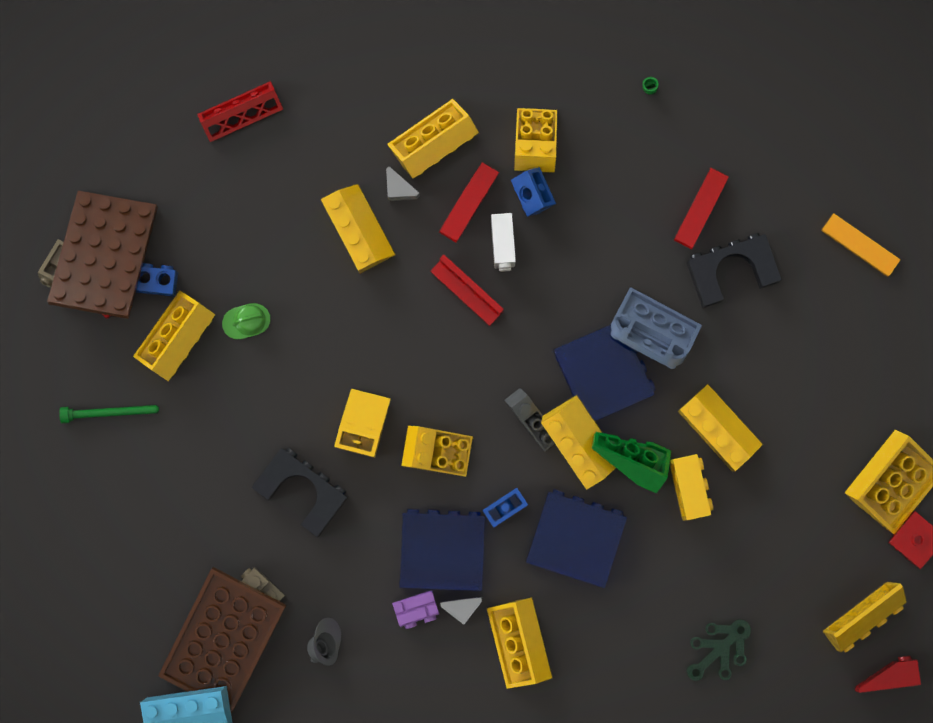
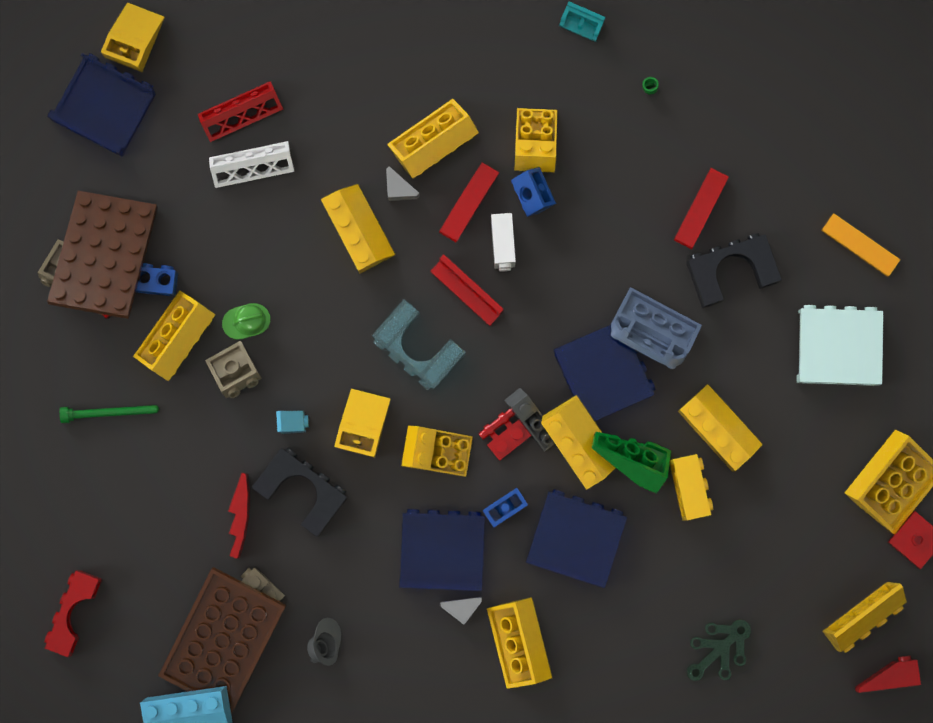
medium lavender brick [392,590,440,629] -> none
none -> red arch [44,570,102,657]
none -> clear blue panel [47,53,156,157]
none -> yellow slope [101,2,165,72]
none -> dark tan plate [205,341,262,398]
none -> white fence [209,141,294,188]
none -> red slope [228,473,250,559]
none -> medium azure slope [276,411,309,434]
none -> clear light blue arch [372,299,466,390]
none -> red plate [478,409,532,461]
none -> teal hinge [559,1,606,42]
none -> light aqua panel [797,305,883,386]

